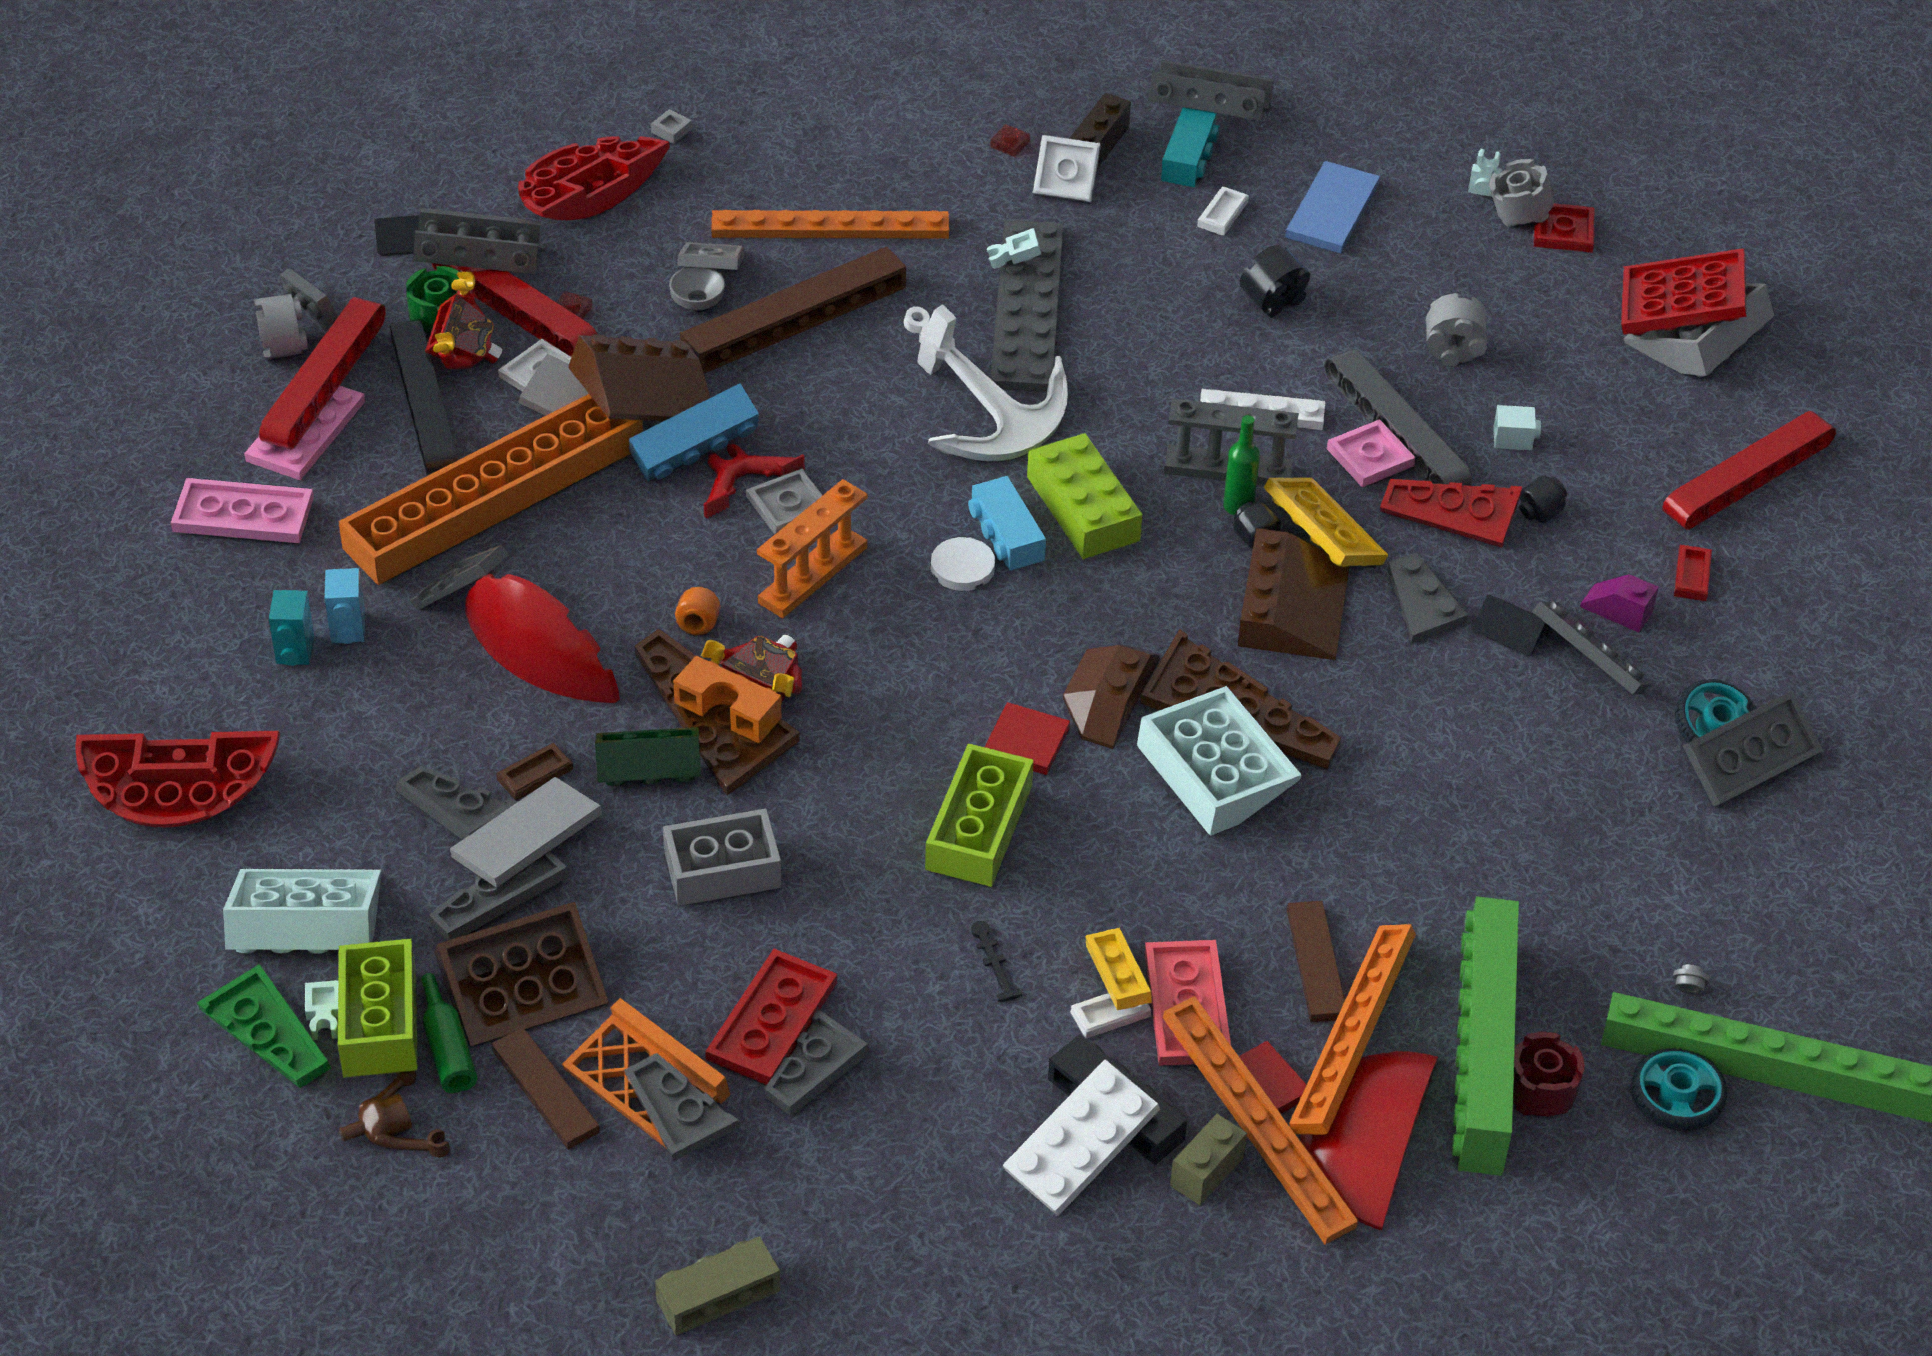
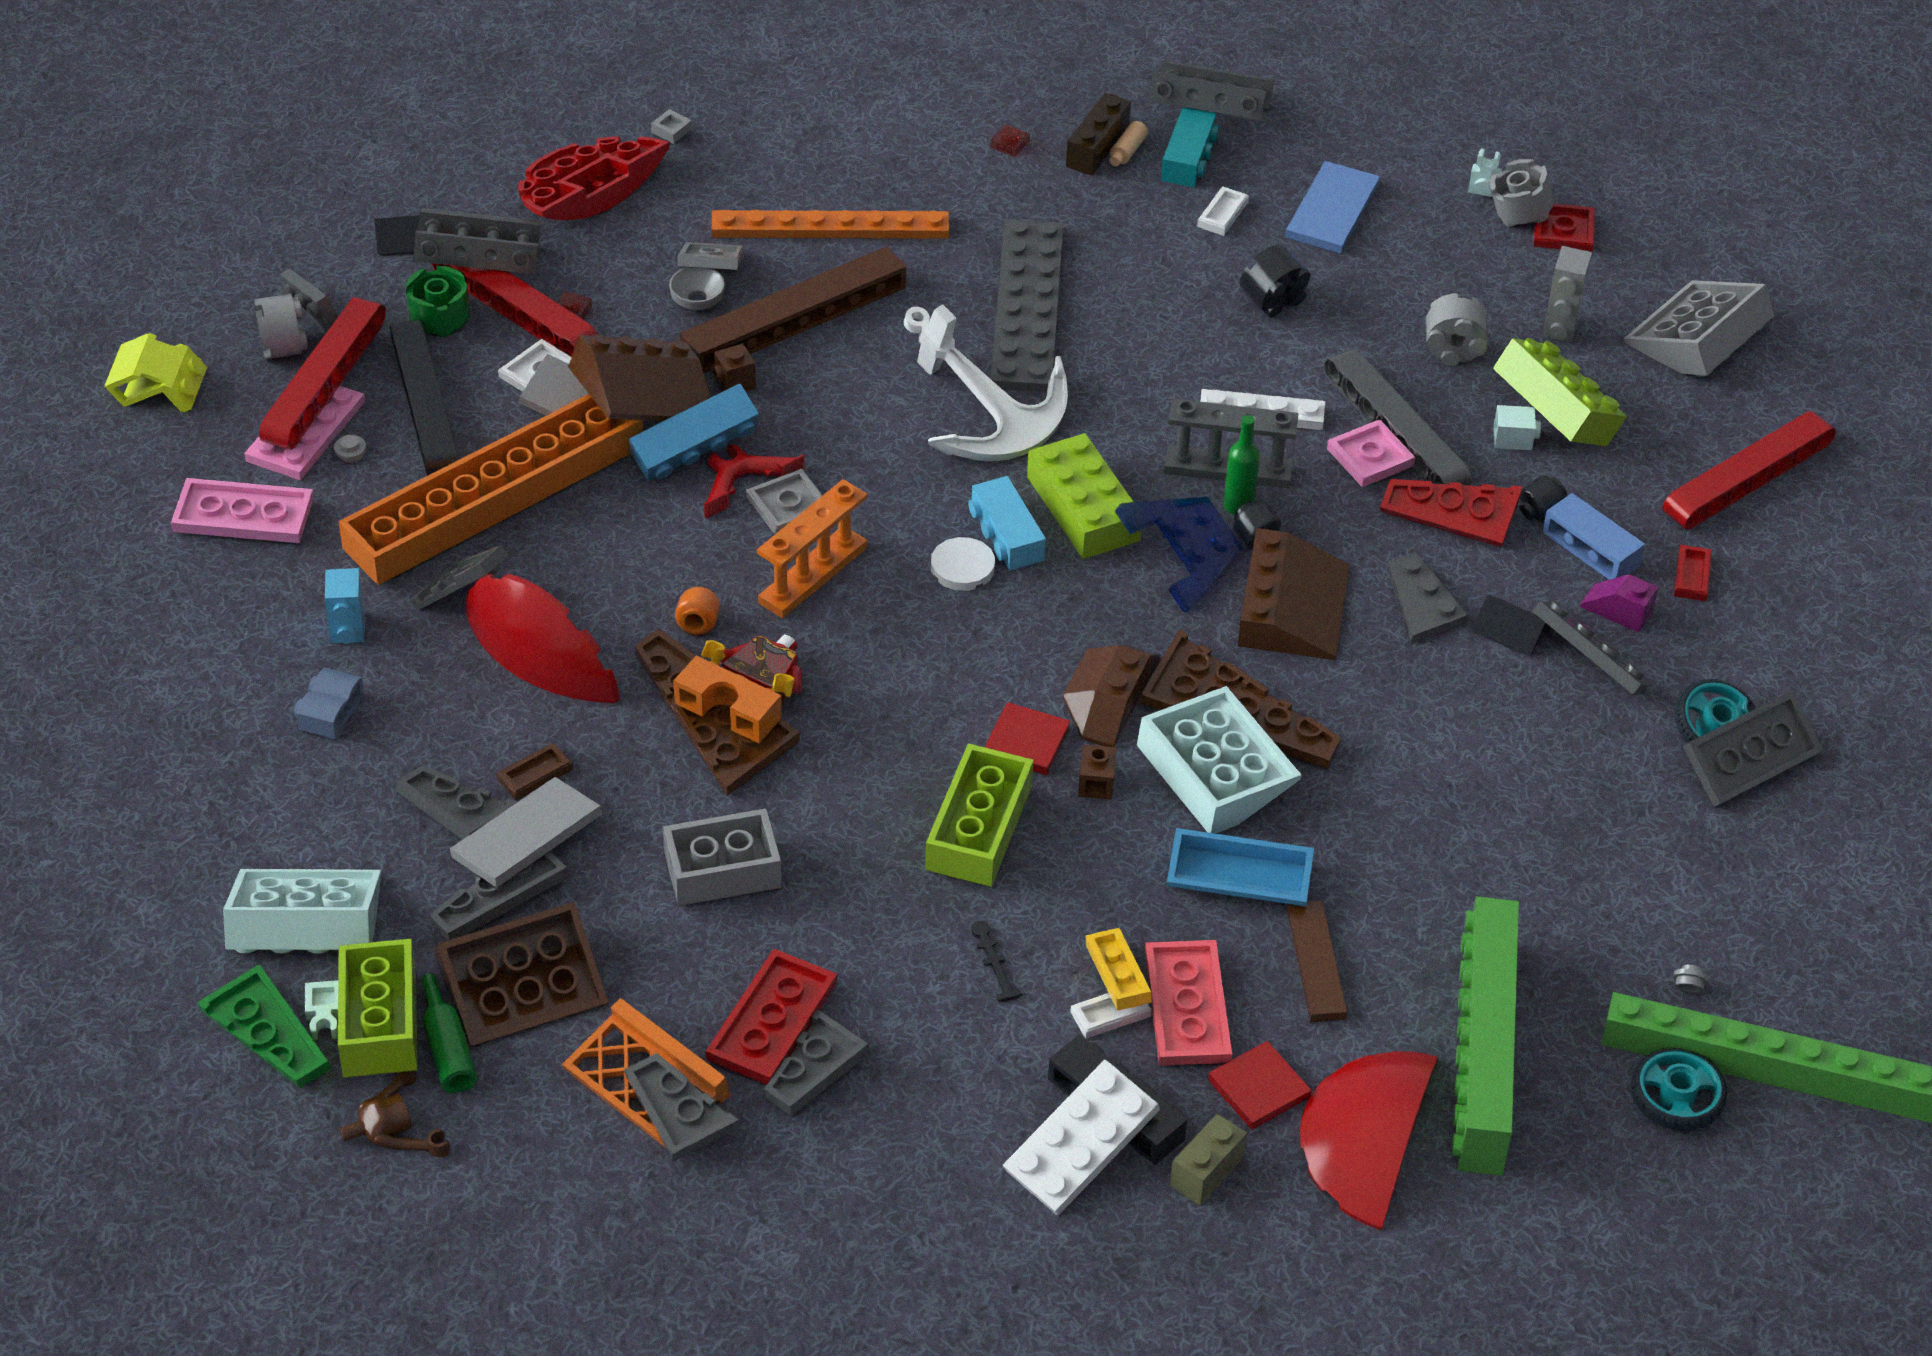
red brick [75,731,280,828] -> none
teal brick [269,590,314,666] -> none
torso [425,272,502,369] -> none
reddish brown tile [491,1027,600,1150] -> none
dark green brick [595,727,701,786] -> none
olive brick [655,1236,780,1336] -> none
light aqua plate [987,228,1042,269] -> none
white tile [1033,135,1101,202] -> none
orange plate [1163,996,1358,1245] -> none
yellow plate [1264,478,1388,567] -> none
orange plate [1289,924,1416,1135] -> none
dark red brick [1513,1031,1585,1117] -> none
red plate [1621,248,1747,335] -> none
none -> neon yellow piece [104,333,207,412]
none -> sand blue brick [294,668,364,739]
none -> light grey plate [334,435,366,463]
none -> reddish brown brick [711,344,756,392]
none -> reddish brown brick [1078,744,1117,800]
none -> light nougat cylinder [1109,121,1148,167]
none -> clear blue wing [1115,496,1243,613]
none -> dark azure slope [1166,828,1314,906]
none -> lime brick [1493,338,1627,446]
none -> light grey brick [1542,246,1592,343]
none -> medium blue brick [1543,493,1645,580]

